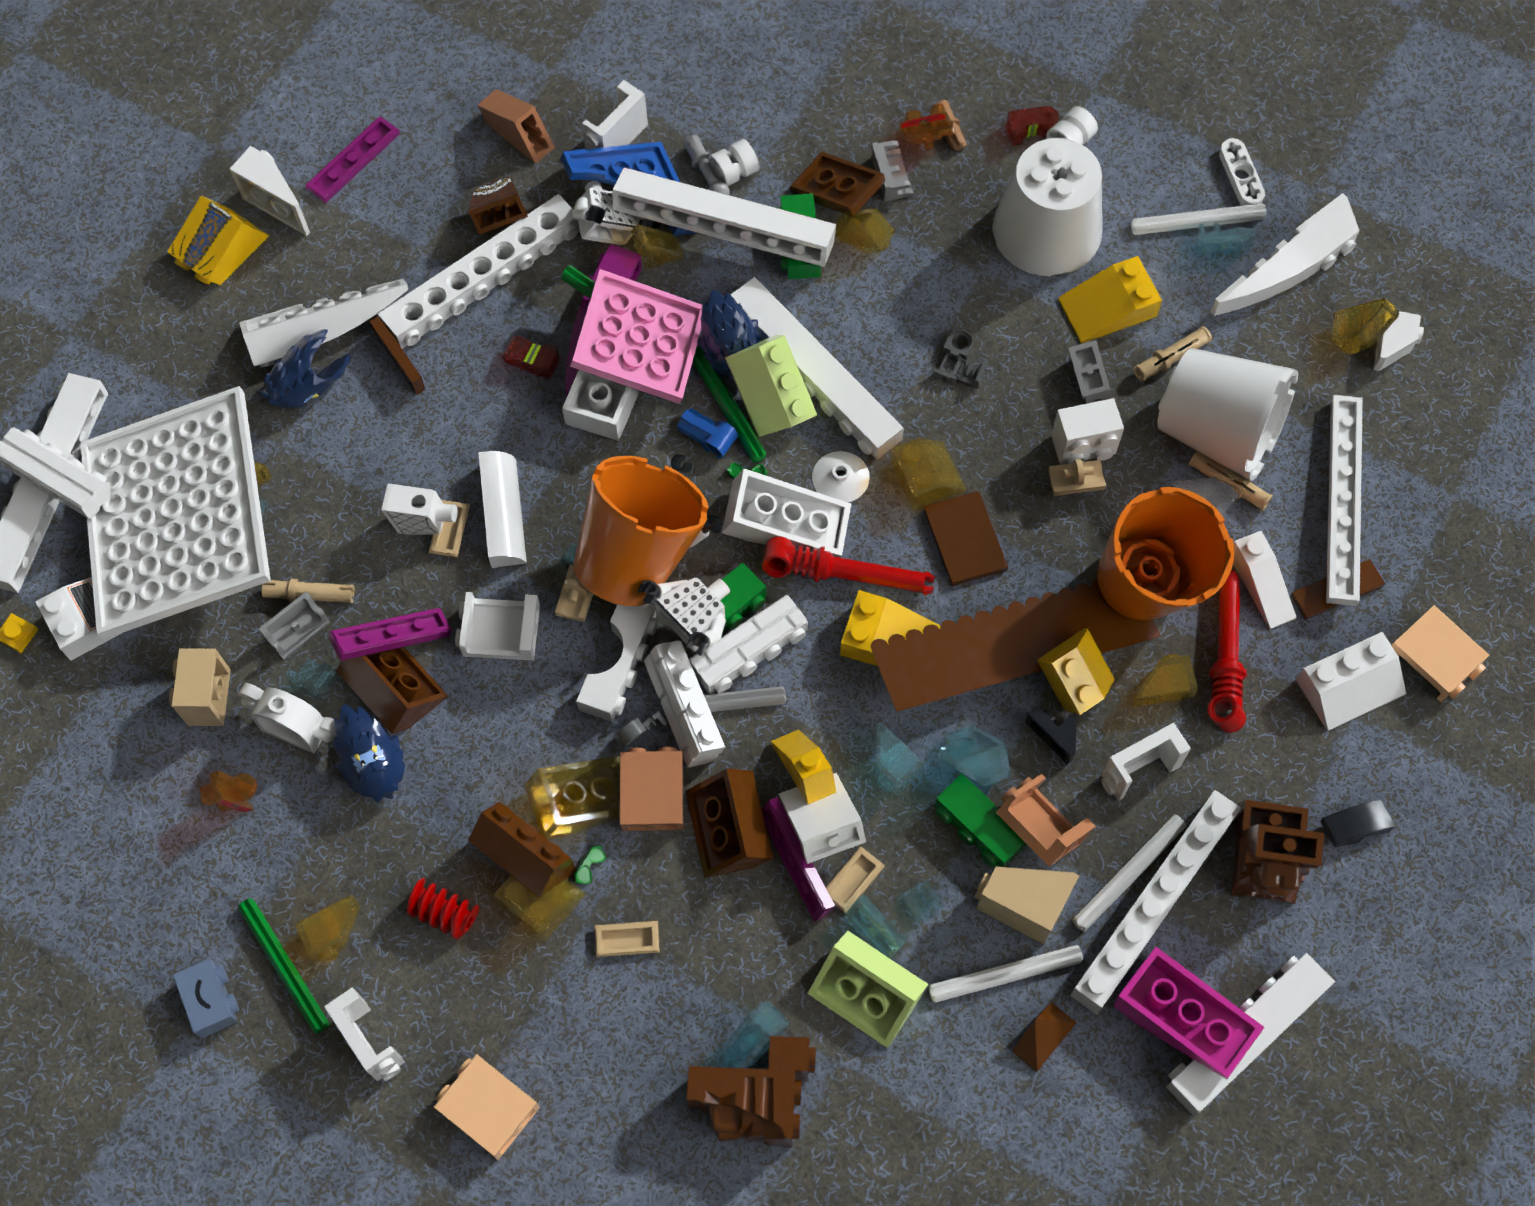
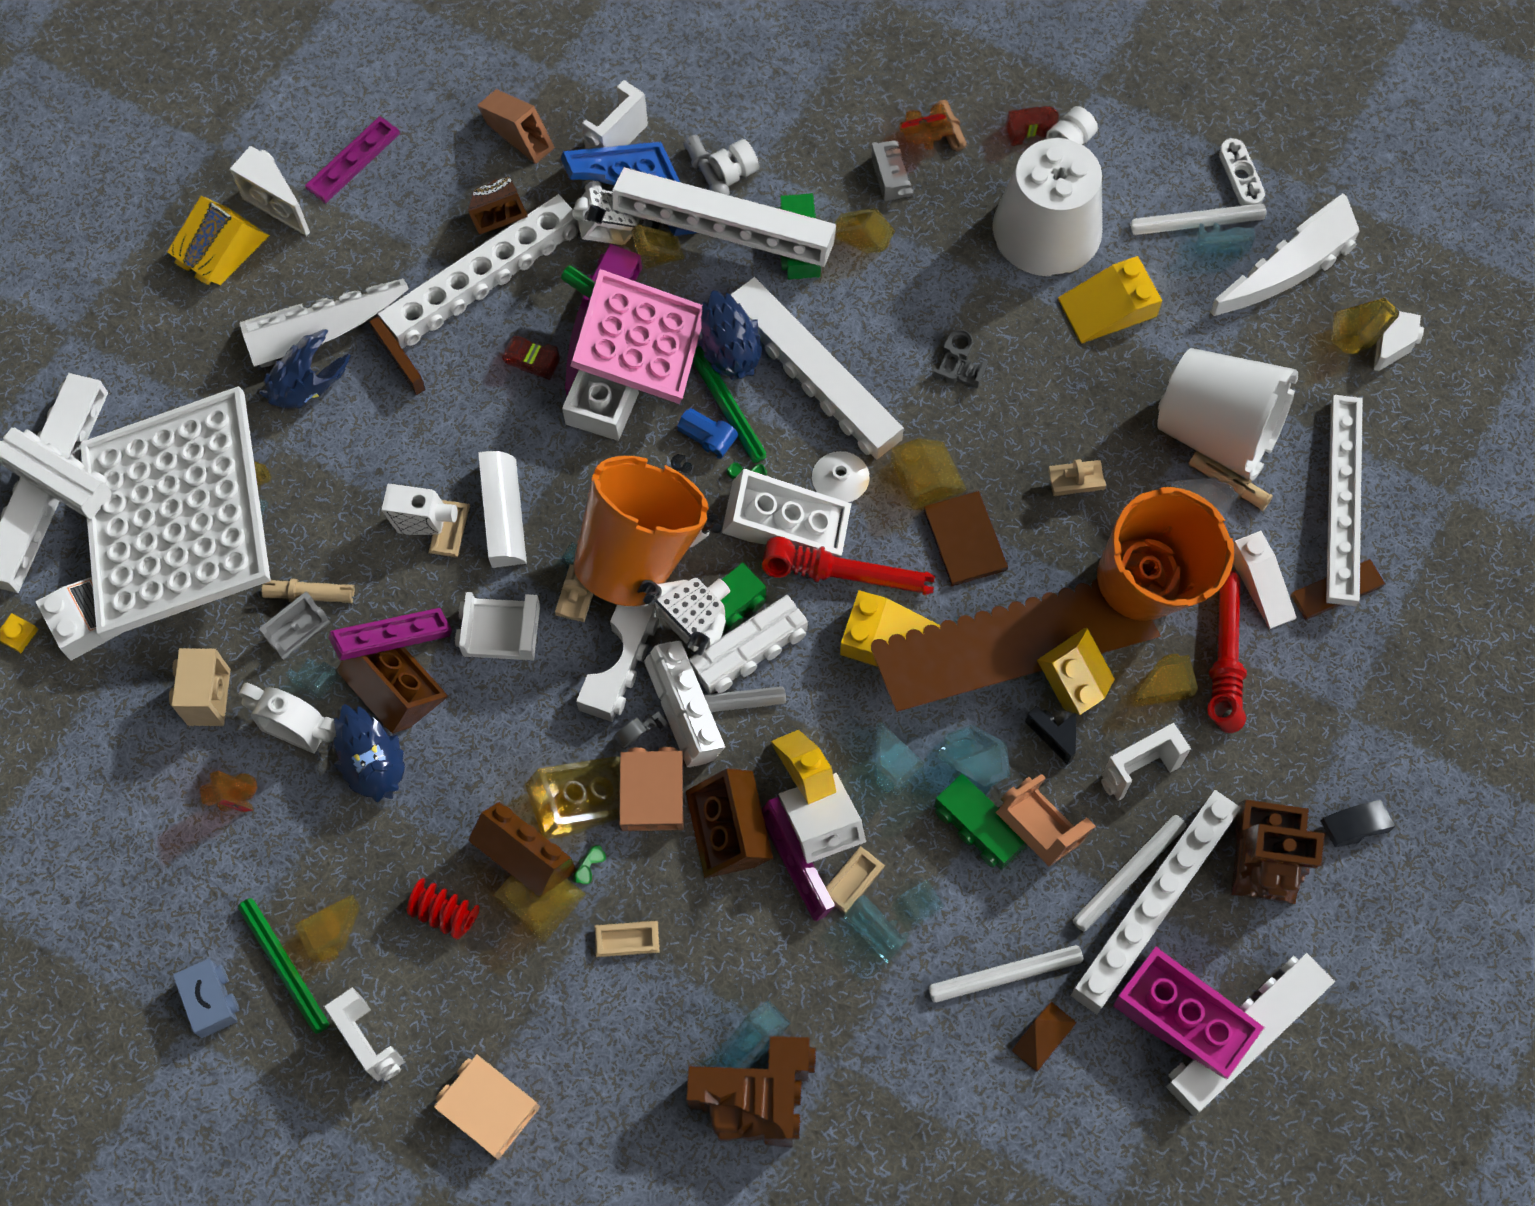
yellowish green slope [725,335,817,437] -> none
reddish brown tile [789,151,886,217] -> none
yellowish green slope [807,931,928,1048] -> none
tan slope [974,867,1079,945] -> none
white brick [1051,398,1124,465] -> none
light grey hinge [1068,340,1112,404] -> none
tan pin [1134,326,1212,382] -> none
white slope [1296,632,1406,731] -> none
light nougat panel [1392,605,1489,702] -> none

